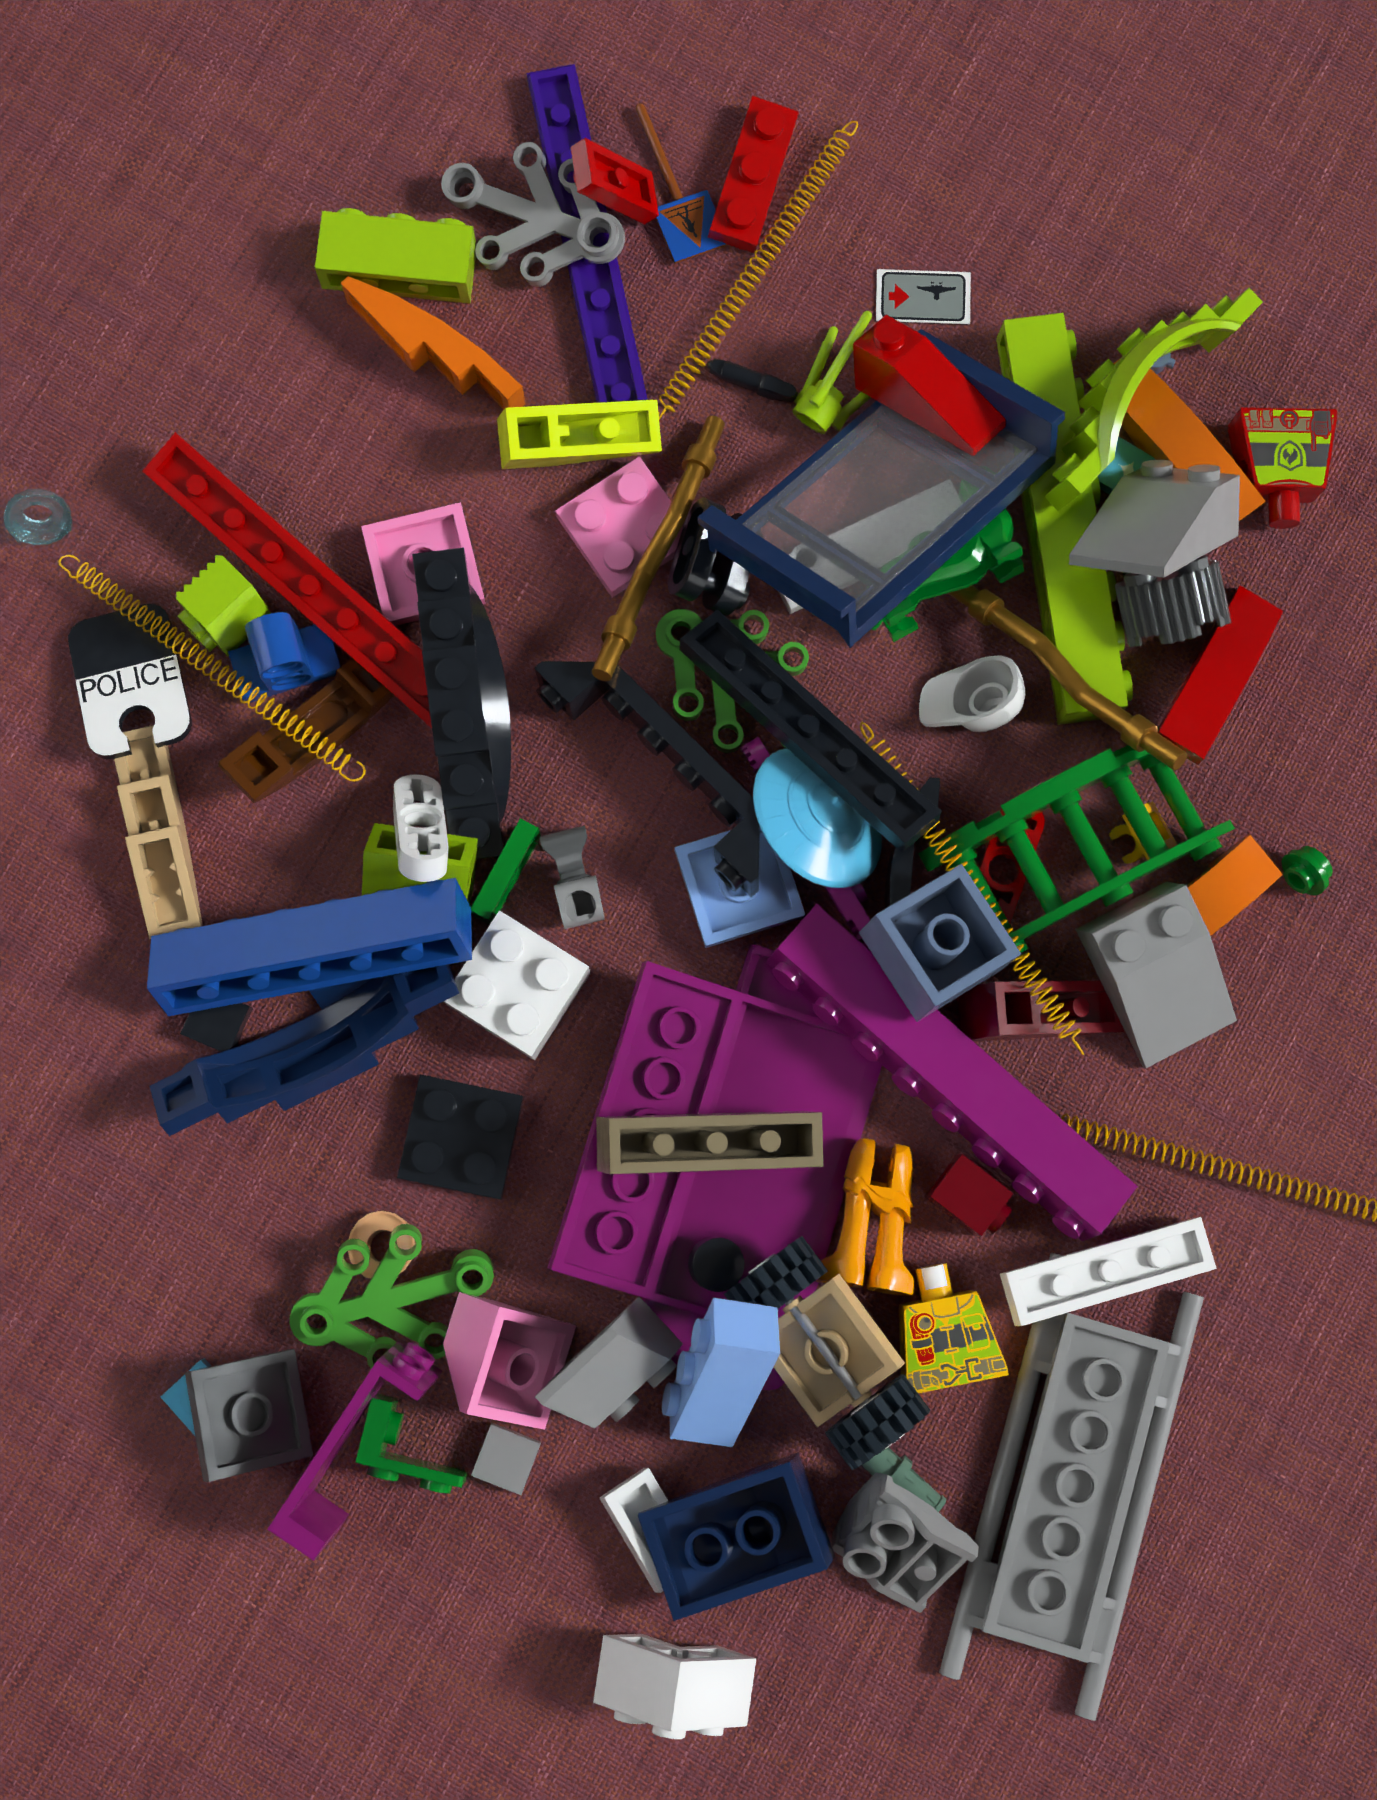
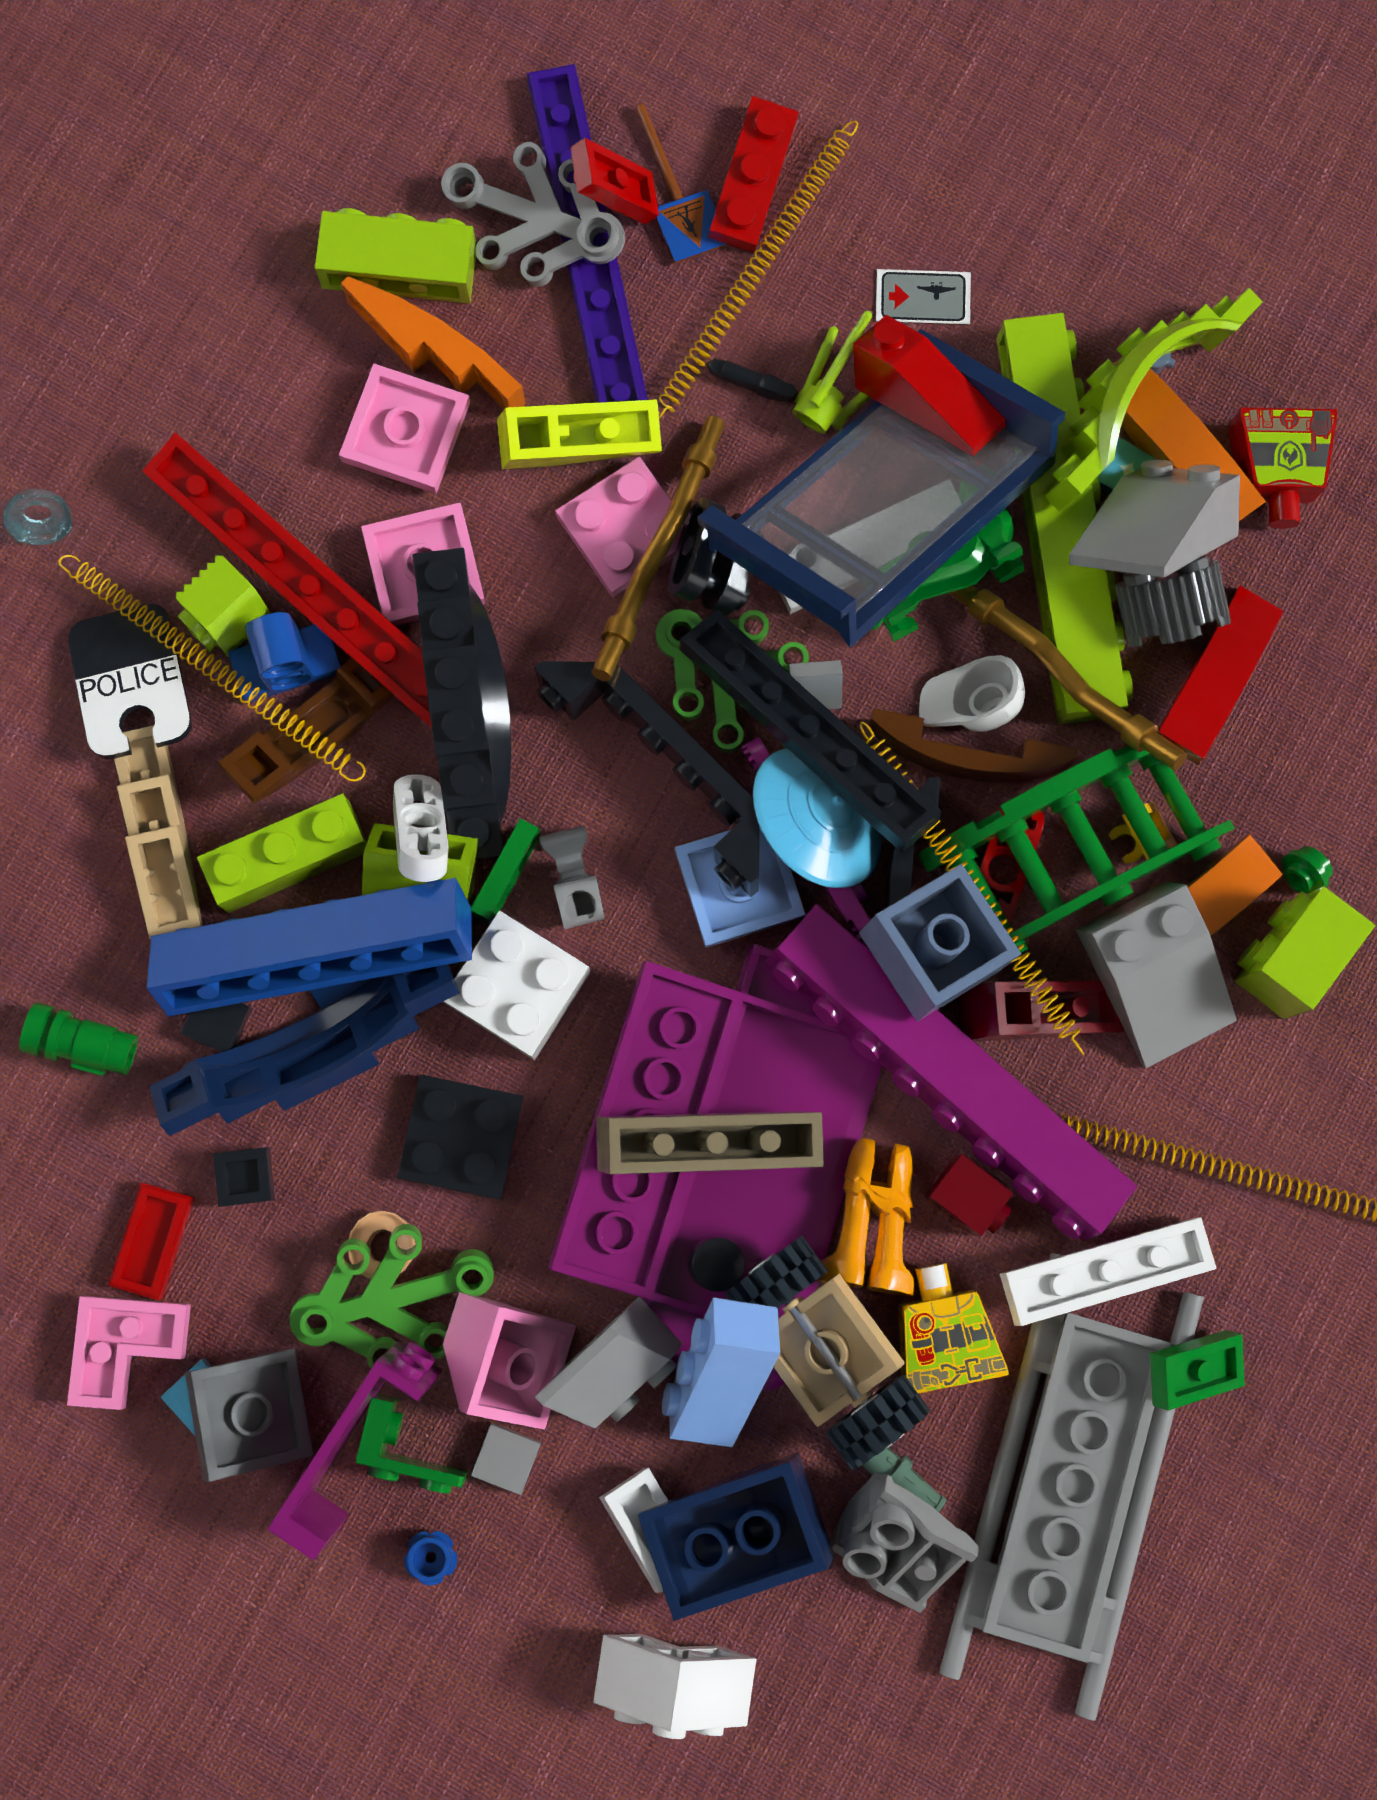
none -> green axle [19,1002,138,1076]
none -> bright pink plate [67,1296,191,1410]
none -> red tile [108,1182,195,1300]
none -> lime brick [197,793,367,913]
none -> black plate [213,1147,275,1207]
none -> bright pink plate [339,363,470,494]
none -> blue plate [404,1530,458,1585]
none -> light grey tile [789,660,843,709]
none -> reddish brown slope [867,708,1078,782]
none -> green plate [1150,1330,1245,1411]
none -> lime brick [1234,886,1376,1019]

